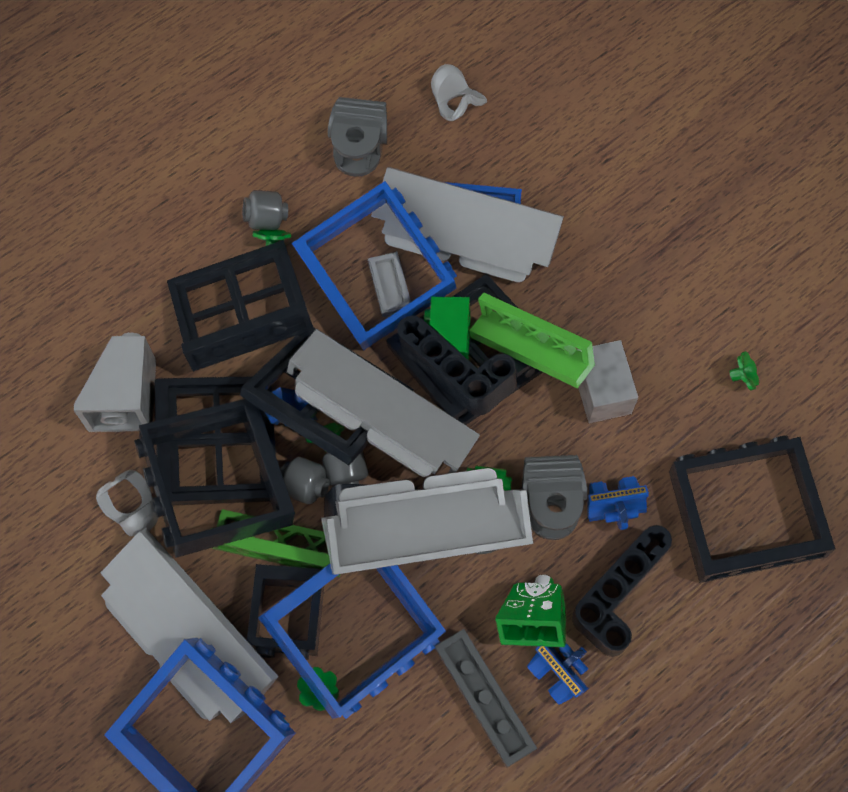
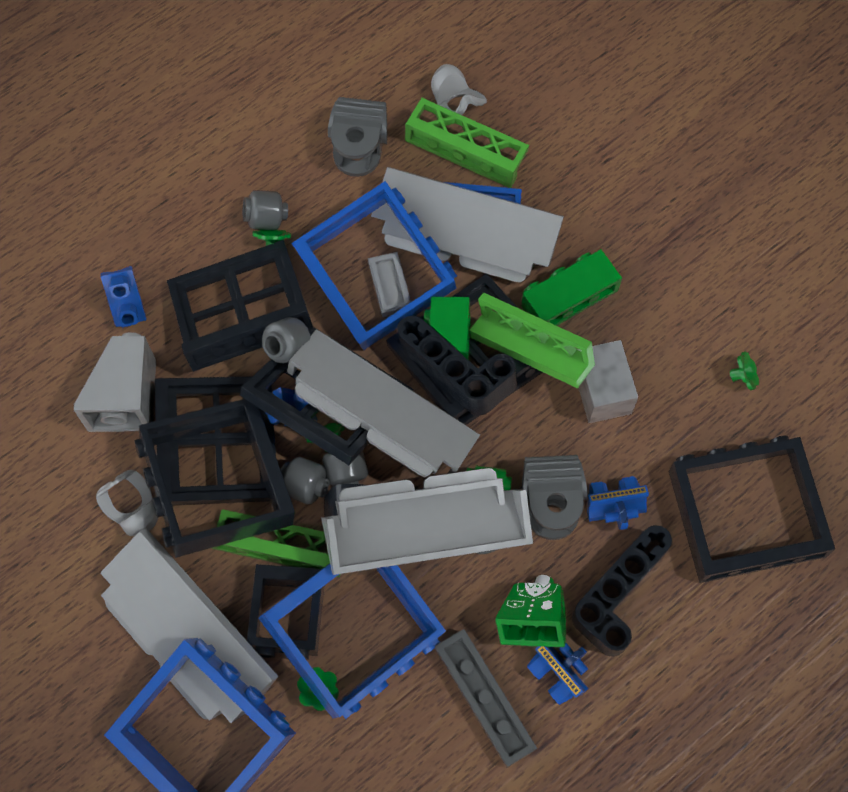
none -> blue hips [100,266,147,327]
none -> dark grey head [262,317,310,363]
none -> bright green fence [405,98,529,188]
none -> green brick [521,249,622,326]

